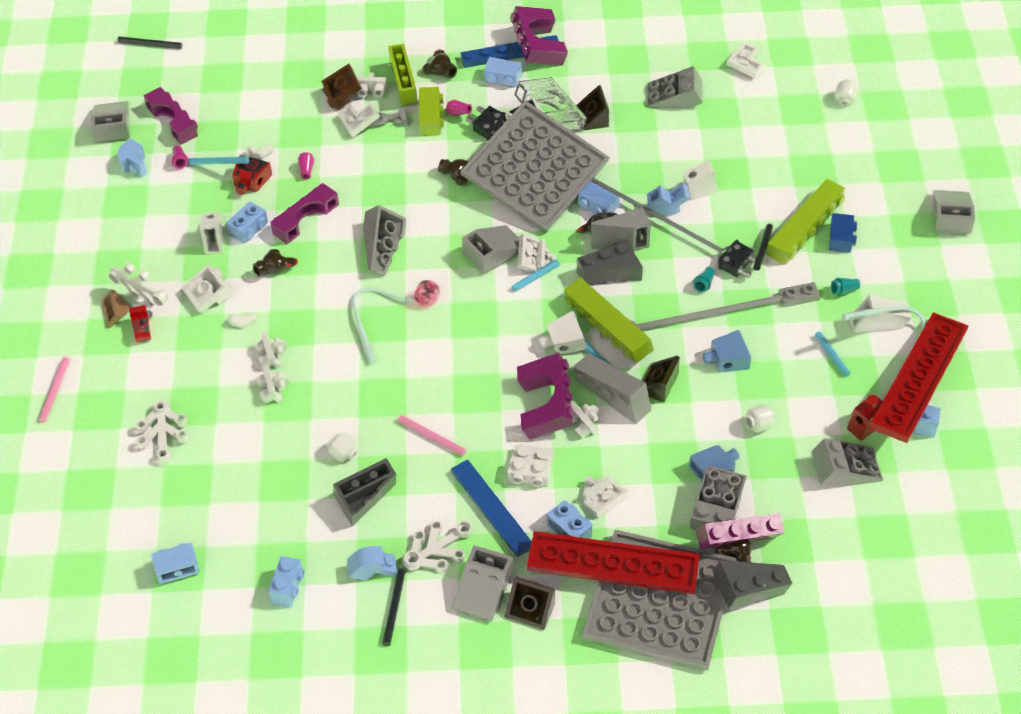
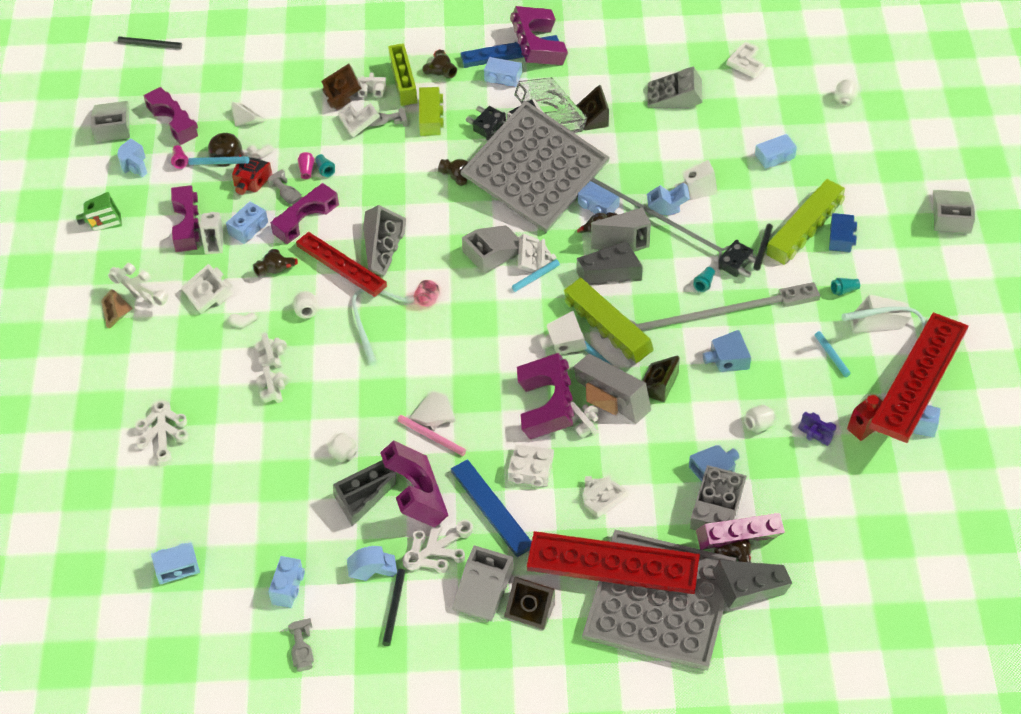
bright pink bar [39,357,70,423] -> none
red leg [129,305,152,342] -> none
dark pink cone [446,99,472,116] -> none
light blue brick [546,500,593,539] -> none
light grey slope [811,438,883,487] -> none
none -> bright green torso [76,191,122,231]
none -> magenta arch [171,185,200,252]
none -> dark brown cylinder [208,132,243,167]
none -> white slope [231,101,266,127]
none -> light grey piece [268,169,302,205]
none -> light grey piece [288,618,314,672]
none -> white head [293,291,318,319]
none -> red plate [296,231,387,297]
none -> teal cone [315,154,335,177]
none -> magenta arch [380,440,449,528]
none -> white slope [410,391,456,431]
none -> medium nougat slope [586,382,618,415]
none -> light blue brick [754,134,797,169]
none -> dark purple hips [797,411,837,446]

